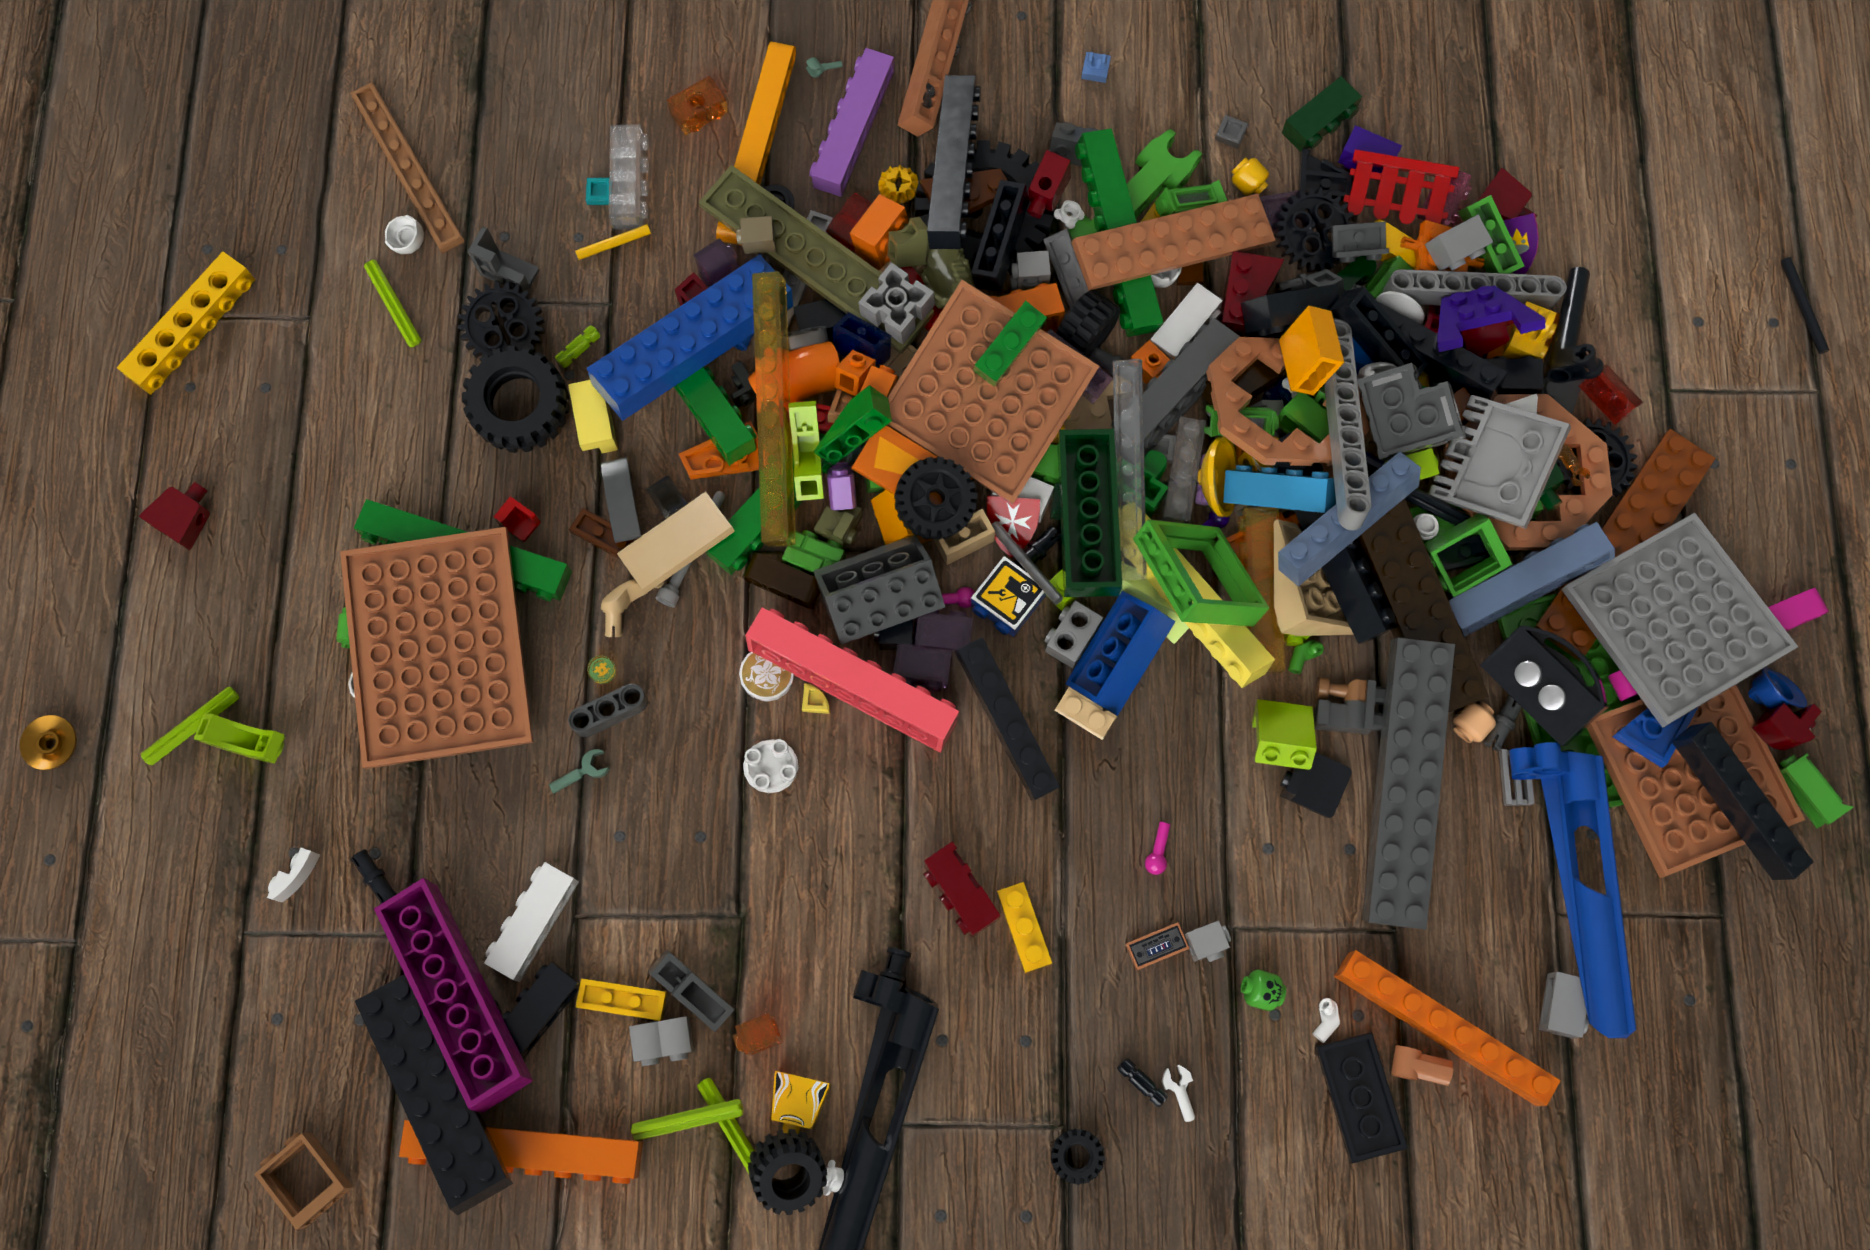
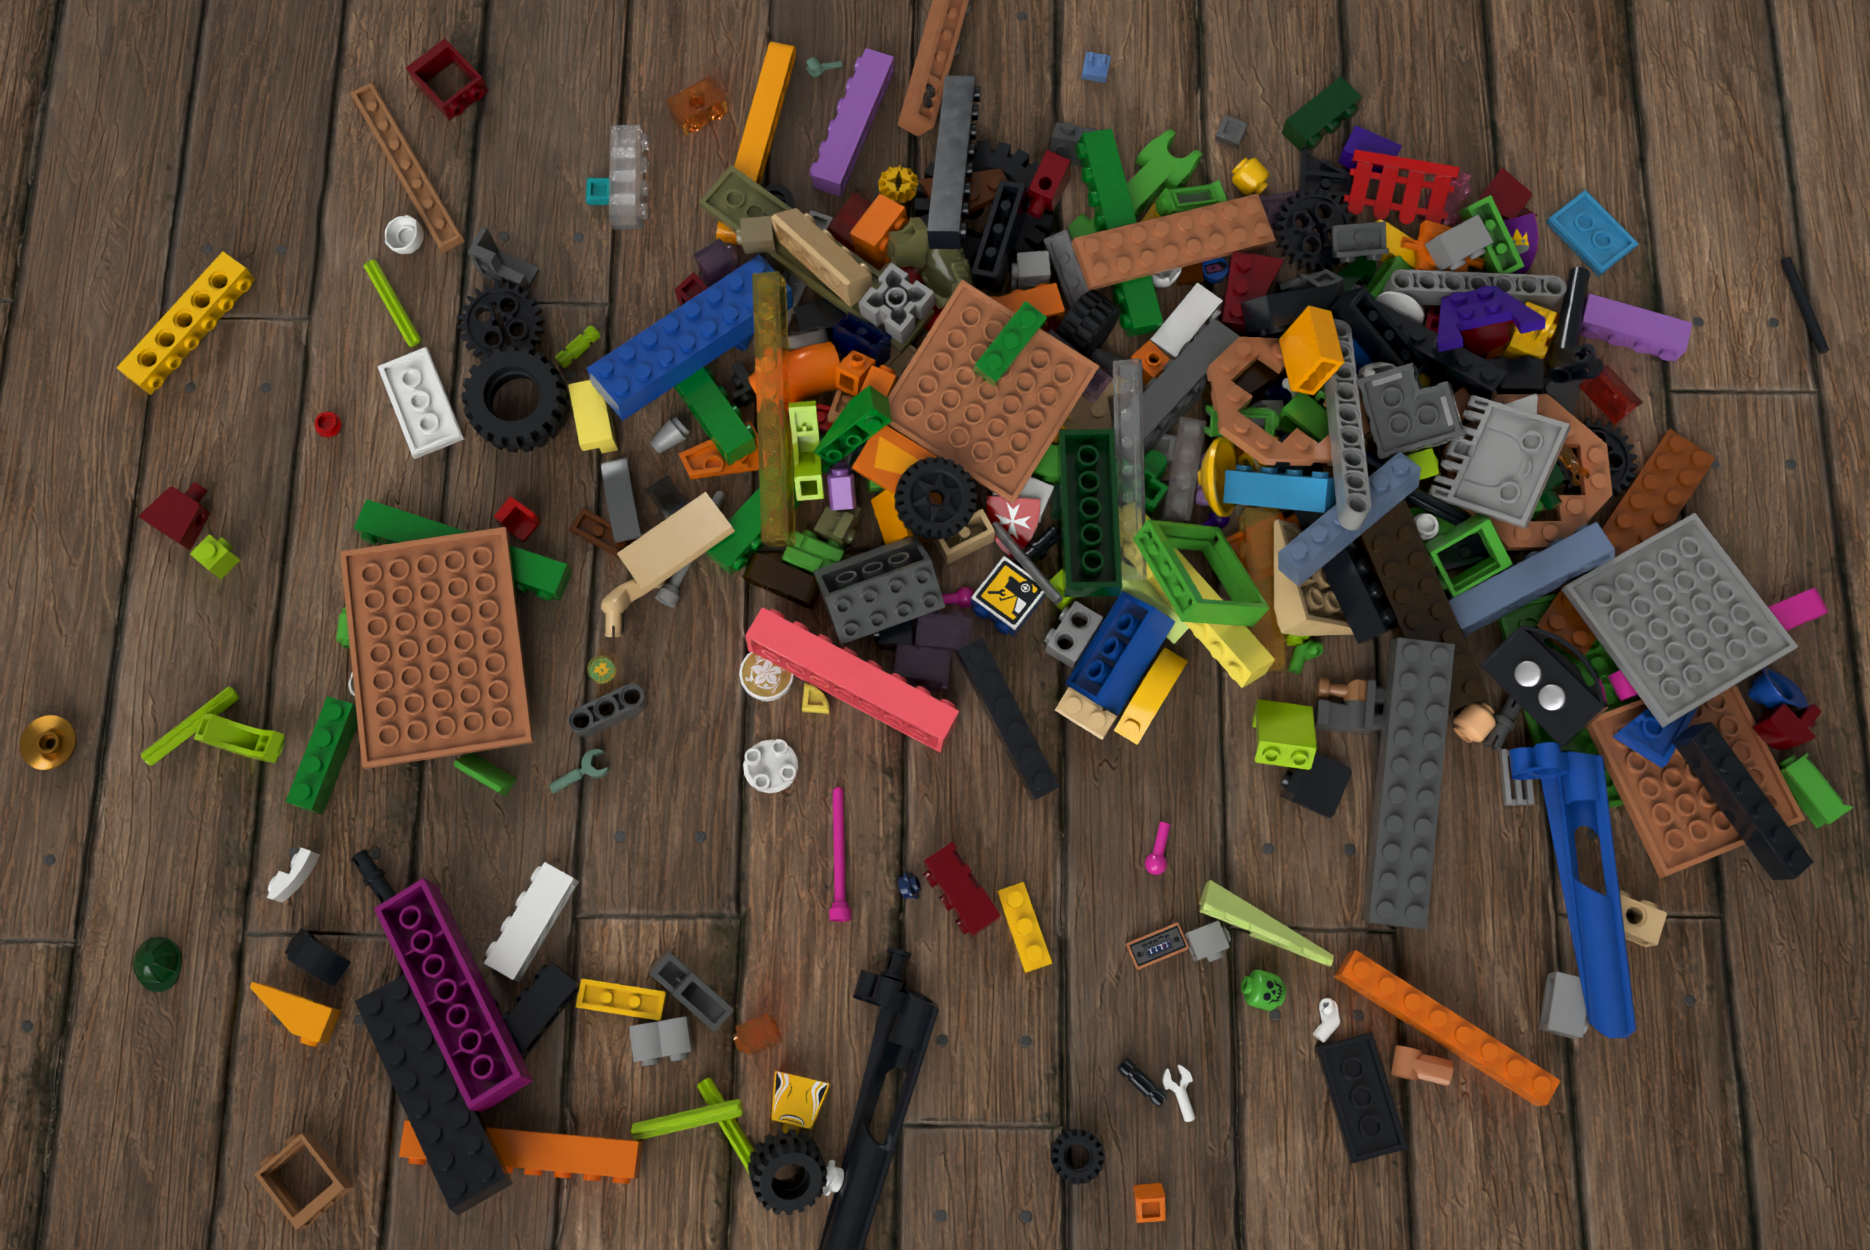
yellow bar [575,224,651,260] -> none
white plate [1054,200,1085,229] -> none
none -> dark green piece [132,937,182,993]
none -> lime brick [190,534,240,580]
none -> light orange slope [250,982,341,1047]
none -> black brick [284,928,351,987]
none -> green brick [285,696,358,815]
none -> red plate [314,412,342,438]
none -> white tile [377,347,464,459]
none -> dark red window [406,38,488,121]
none -> bright green slope [453,753,516,796]
none -> light grey cone [649,417,690,454]
none -> tan slope [771,208,873,307]
none -> dark pink piece [829,787,852,922]
none -> dark blue plate [898,871,921,900]
none -> yellow arch [1114,647,1188,745]
none -> orange slope [1133,1183,1166,1223]
none -> yellowish green wedge [1199,880,1334,967]
none -> blue tile [1203,257,1228,283]
none -> dark azure tile [1545,190,1639,277]
none -> medium lavender brick [1580,294,1693,361]
none -> tan brick [1604,890,1667,947]

